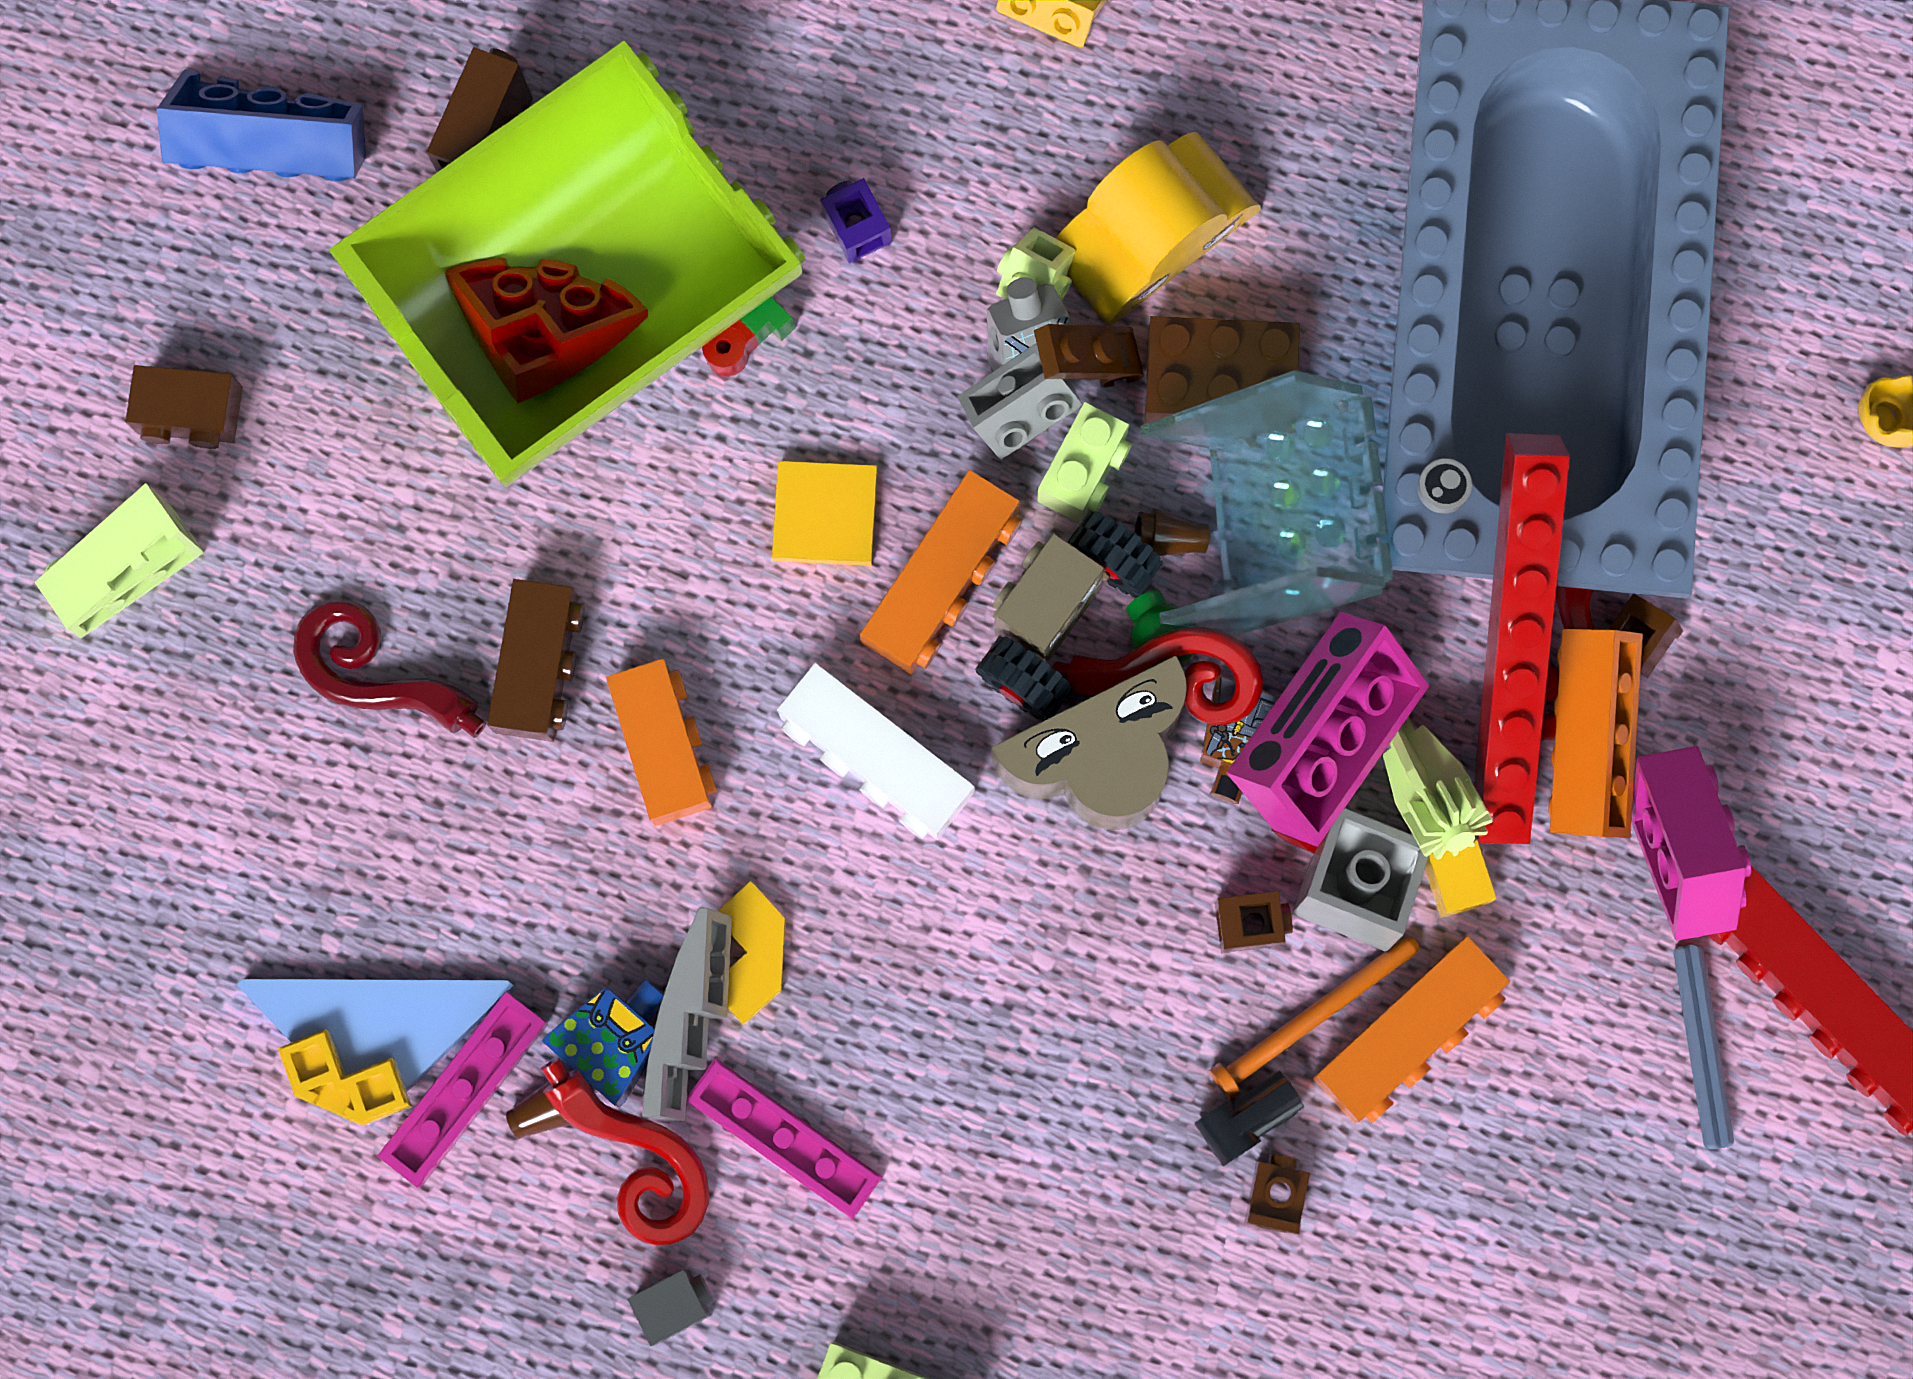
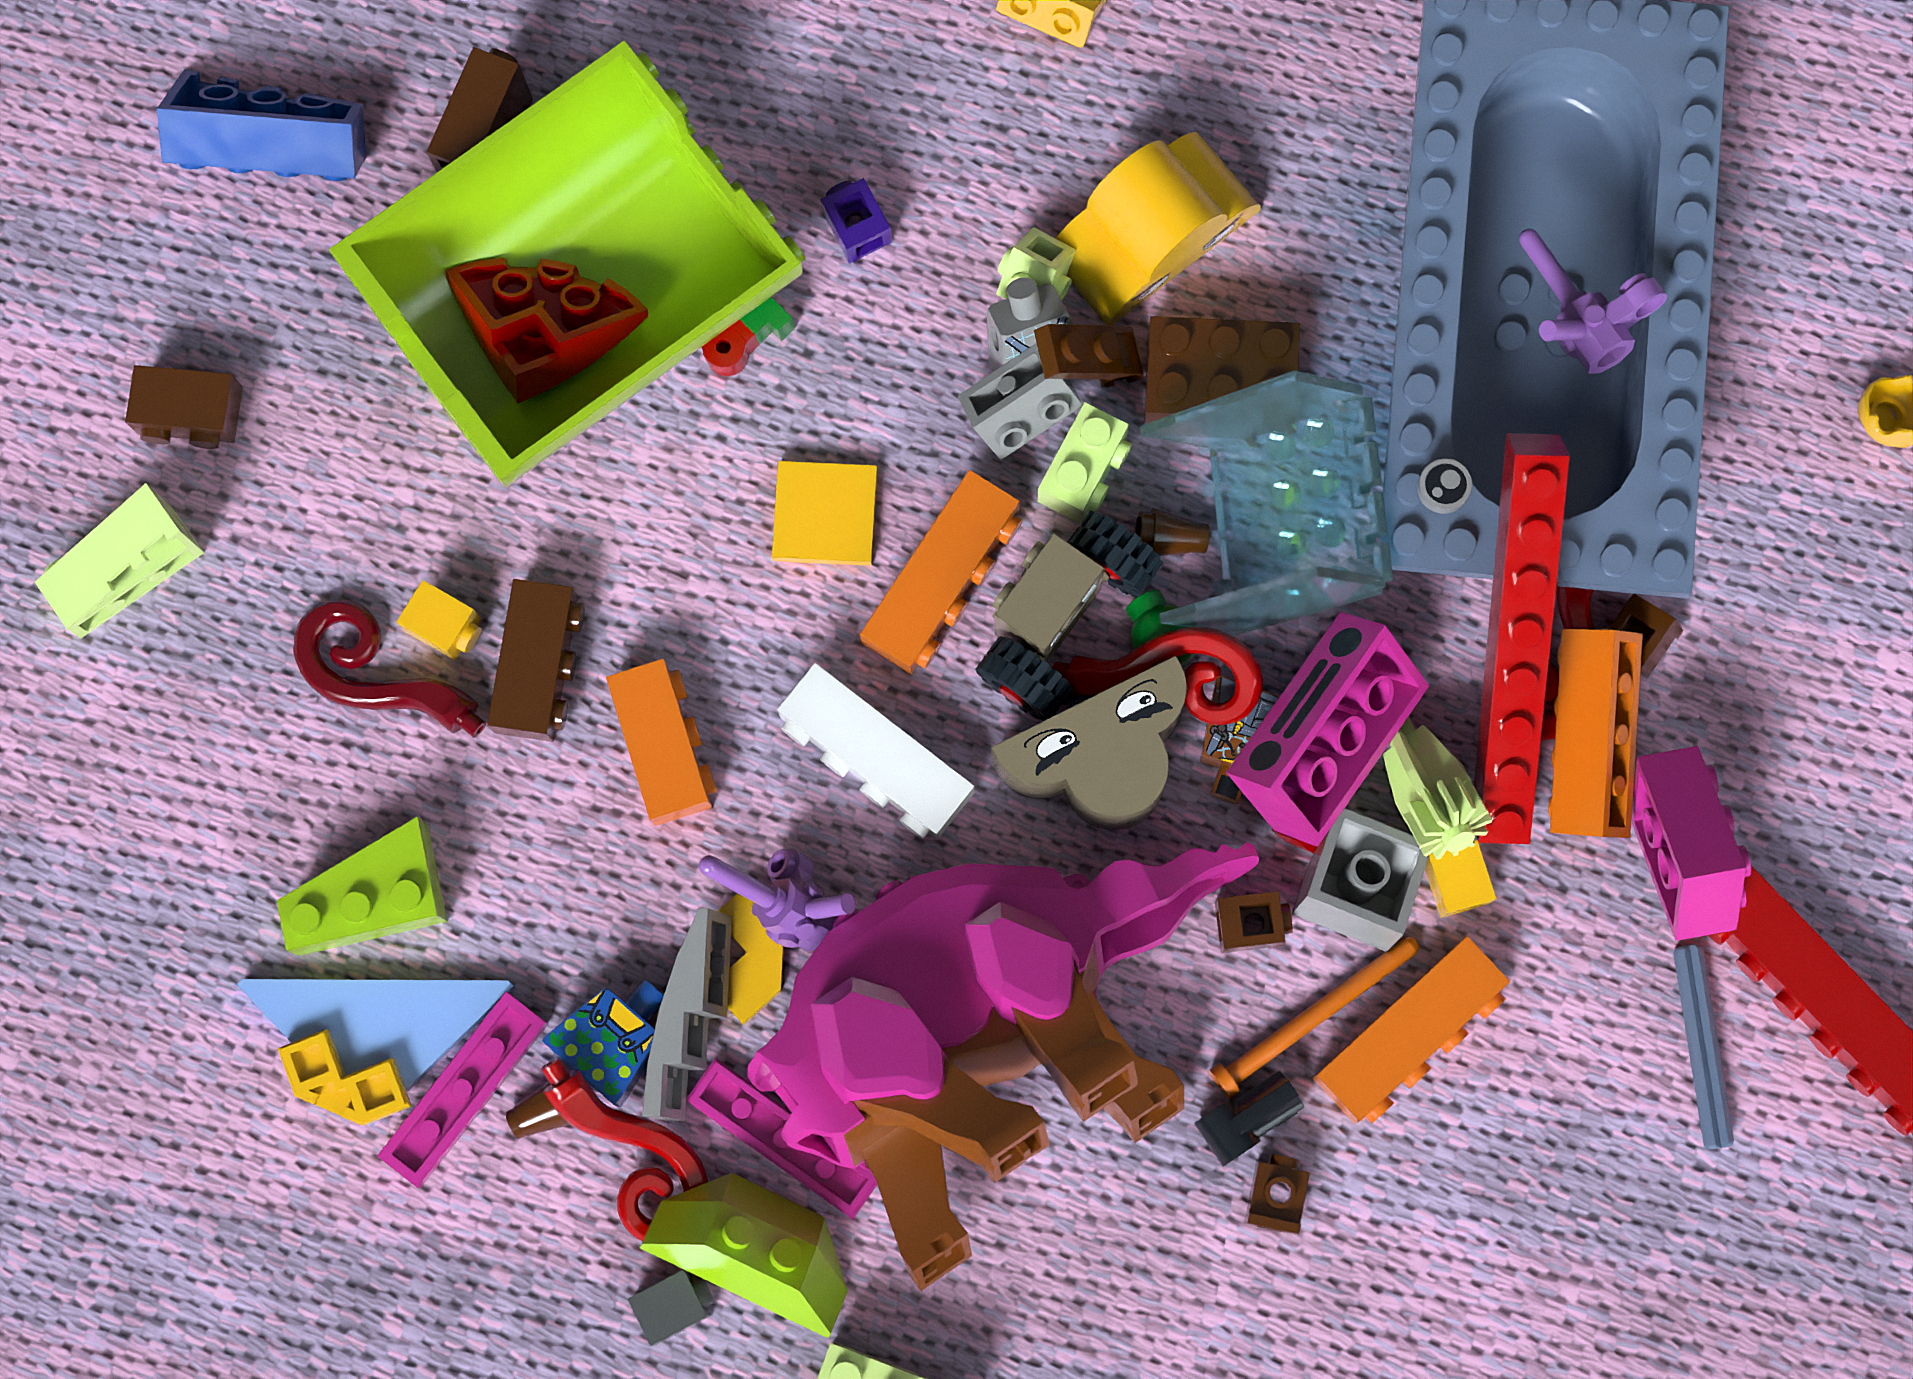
none -> lime wedge [276,816,448,956]
none -> yellow brick [396,580,481,661]
none -> lime wedge [640,1173,848,1338]
none -> medium lavender piece [699,849,856,952]
none -> dark pink animal [747,842,1259,1291]
none -> medium lavender piece [1519,228,1667,374]

